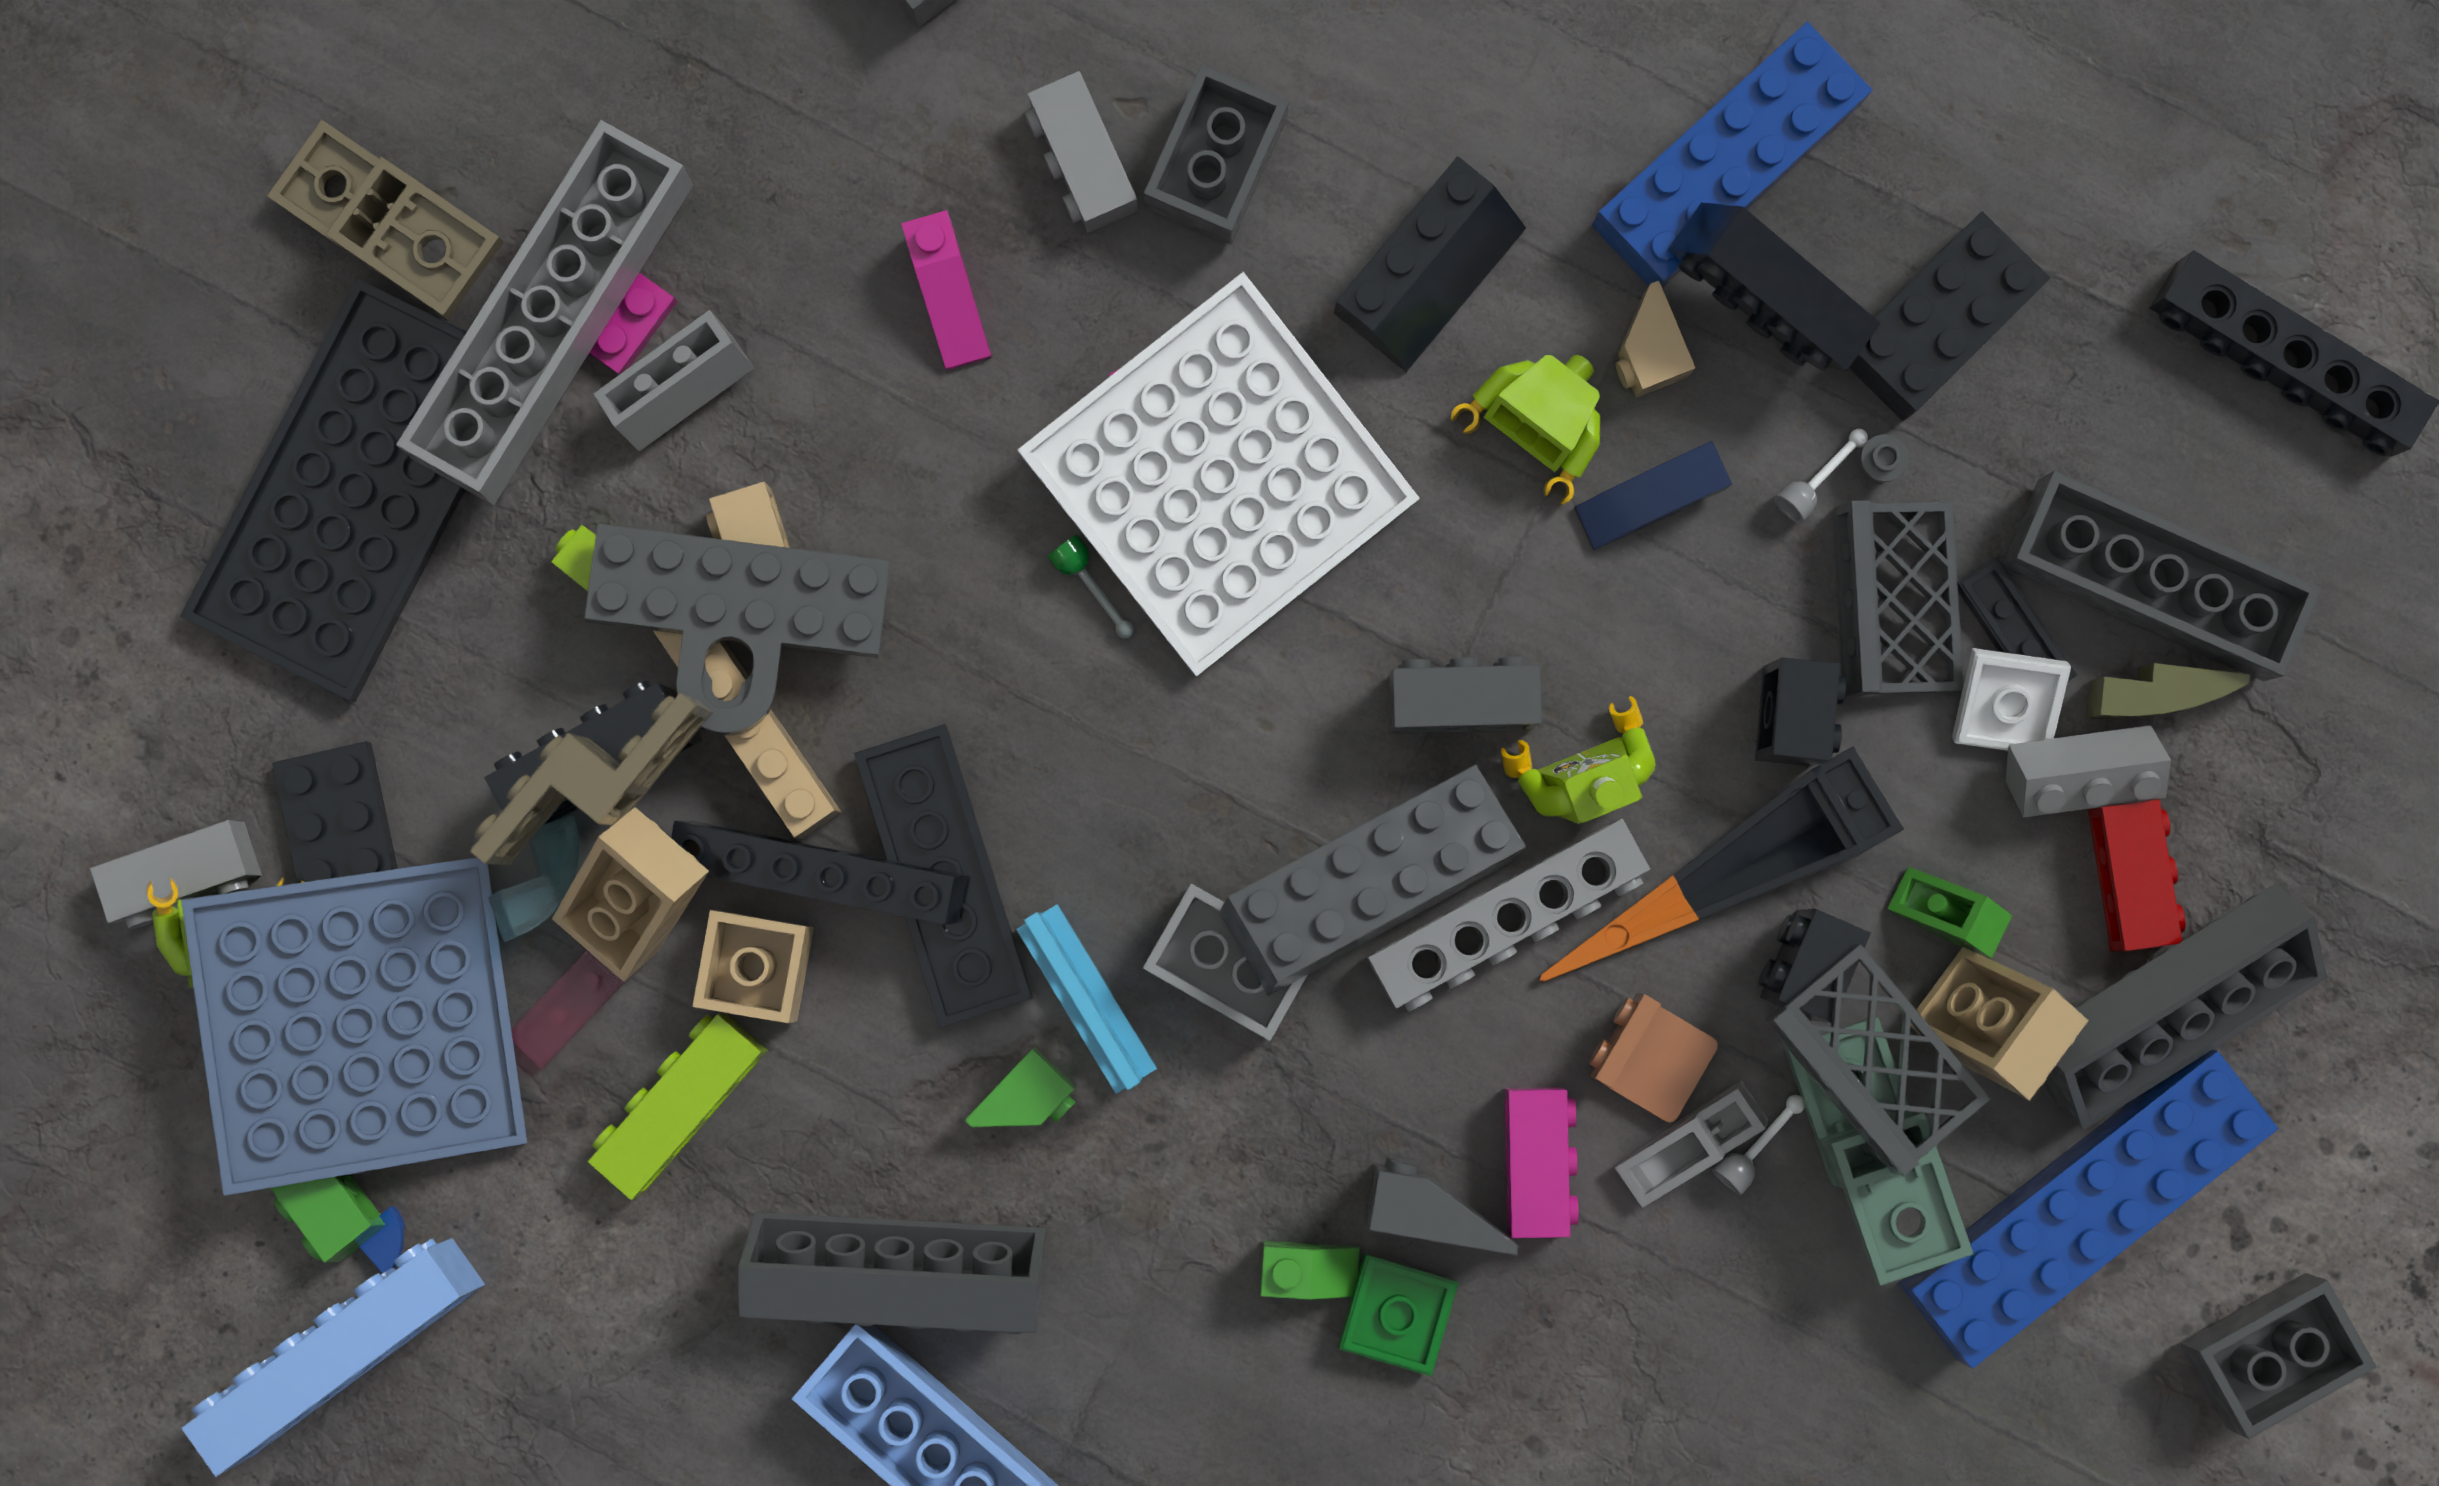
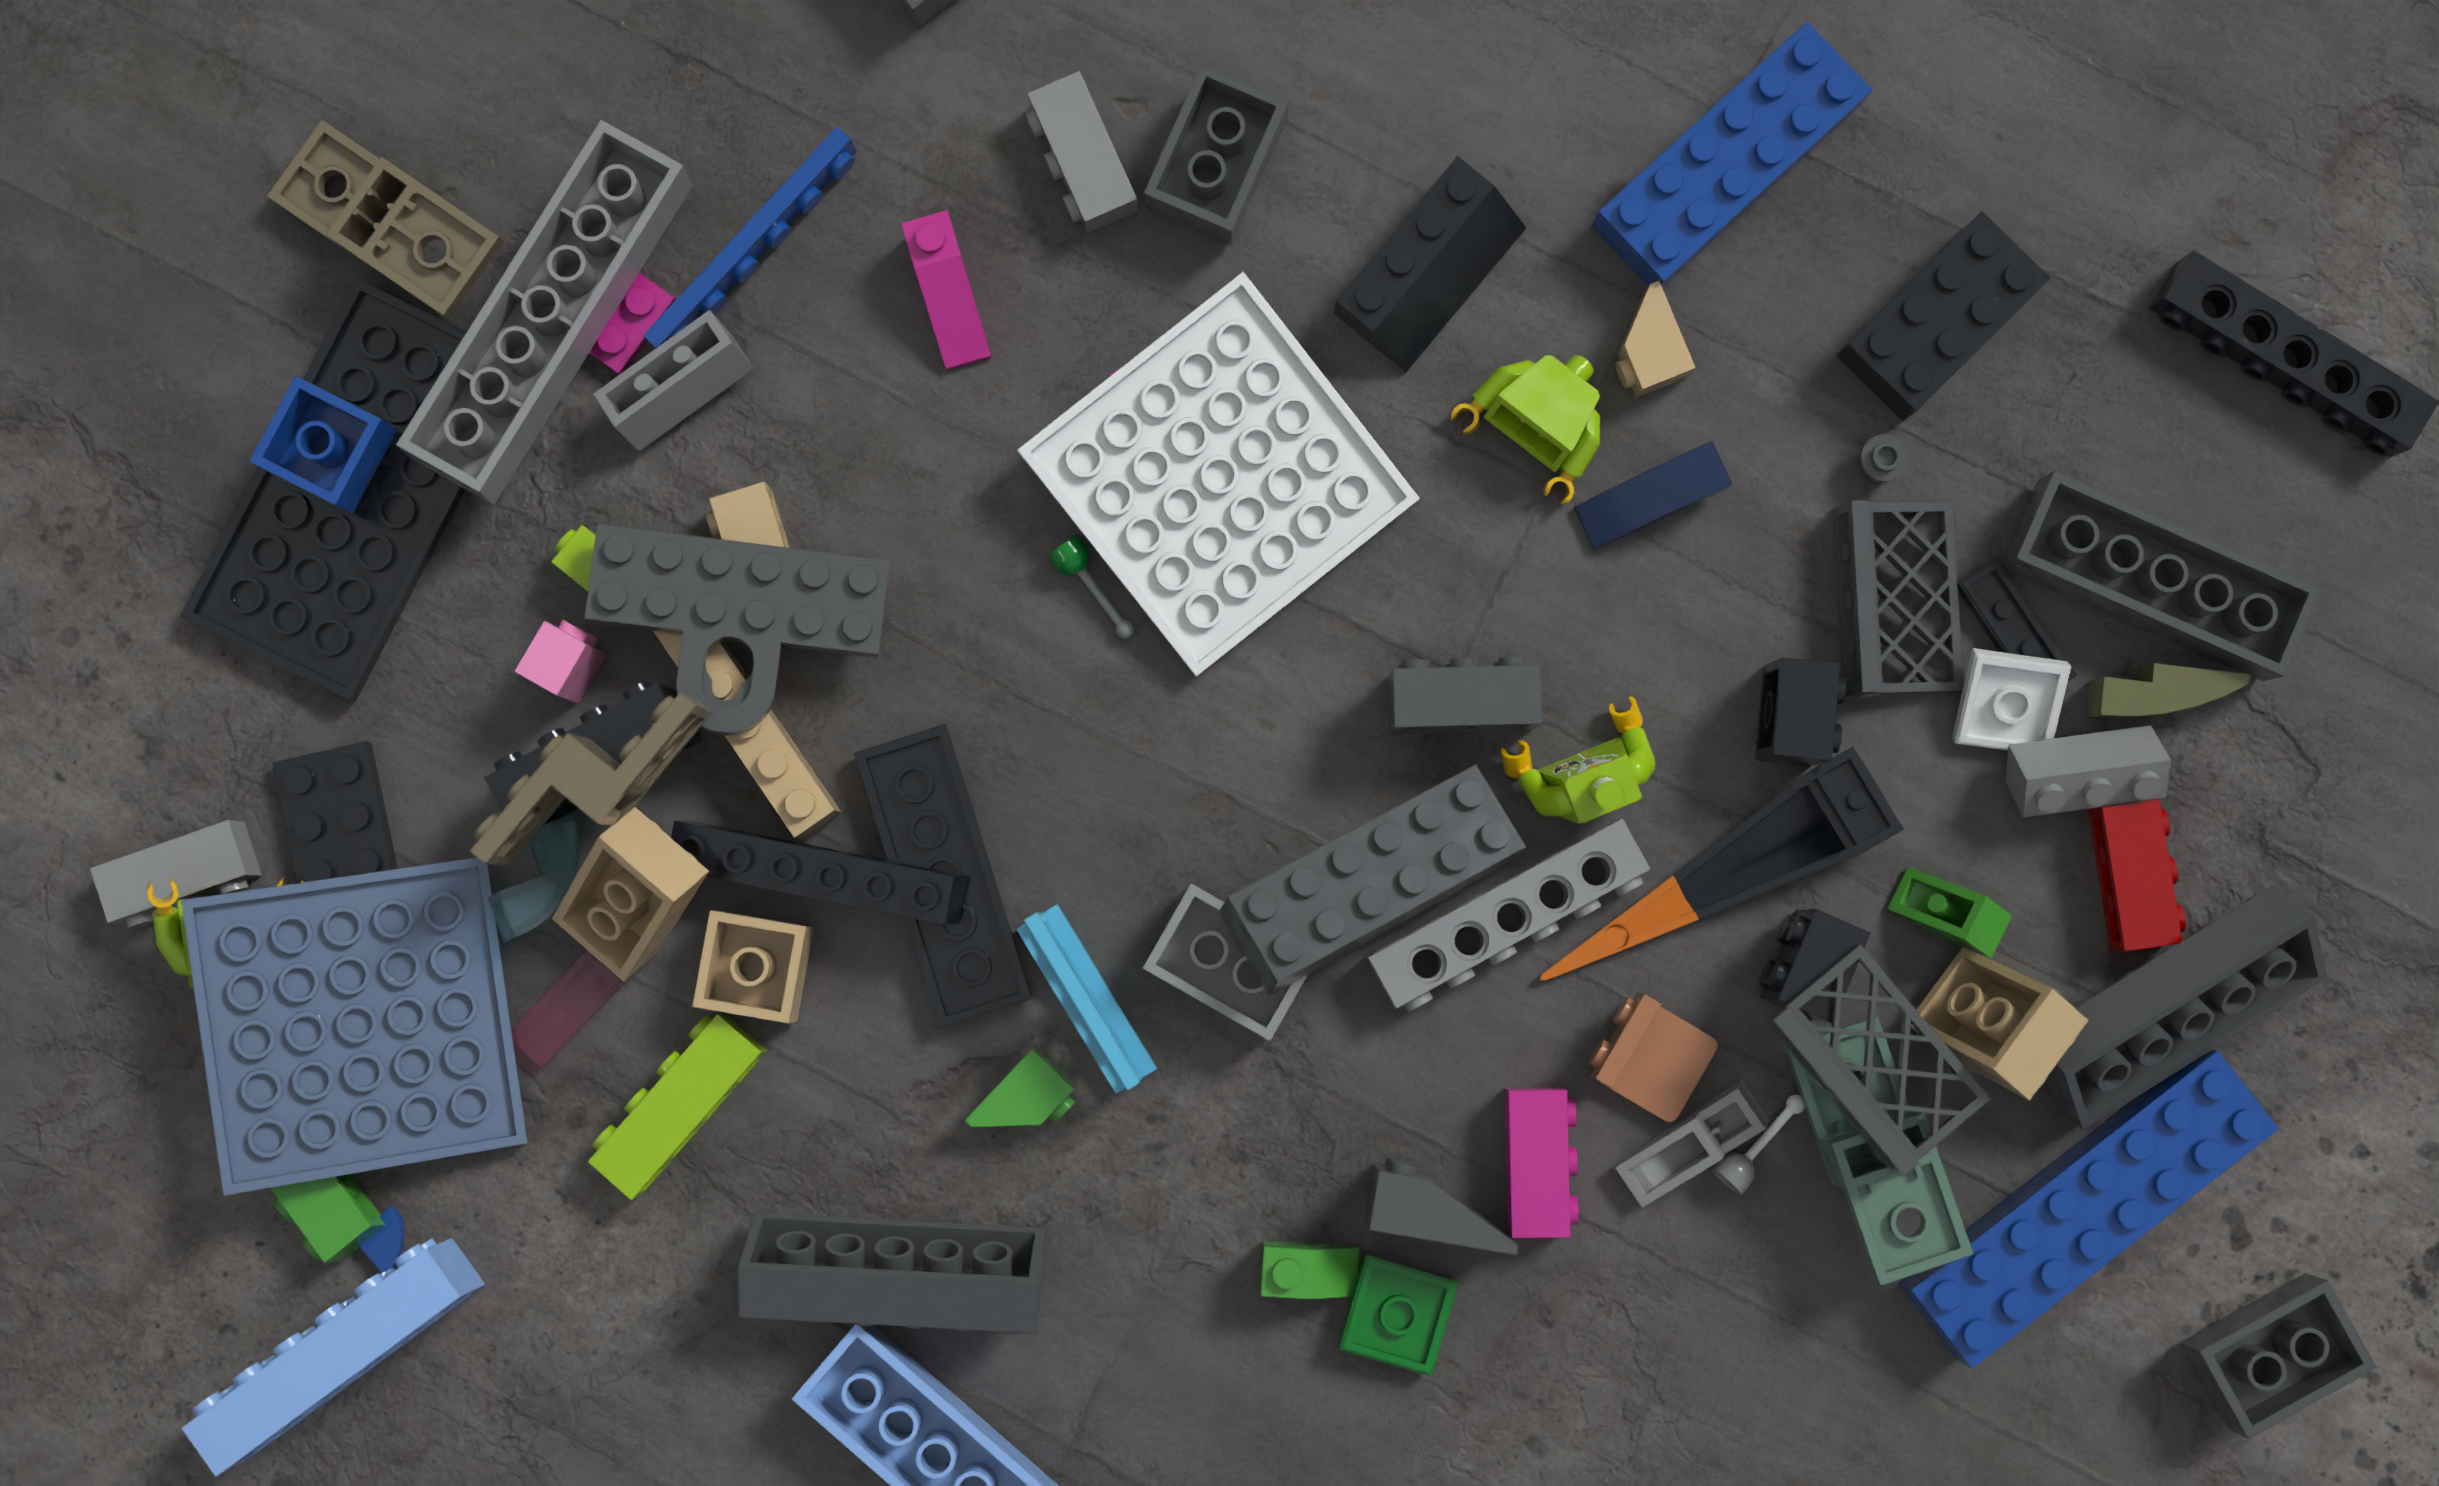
black brick [1668,202,1881,371] -> none
hinge [1774,429,1868,523] -> none
none -> blue brick [249,376,398,514]
none -> bright pink brick [515,620,607,704]
none -> blue plate [643,127,857,348]

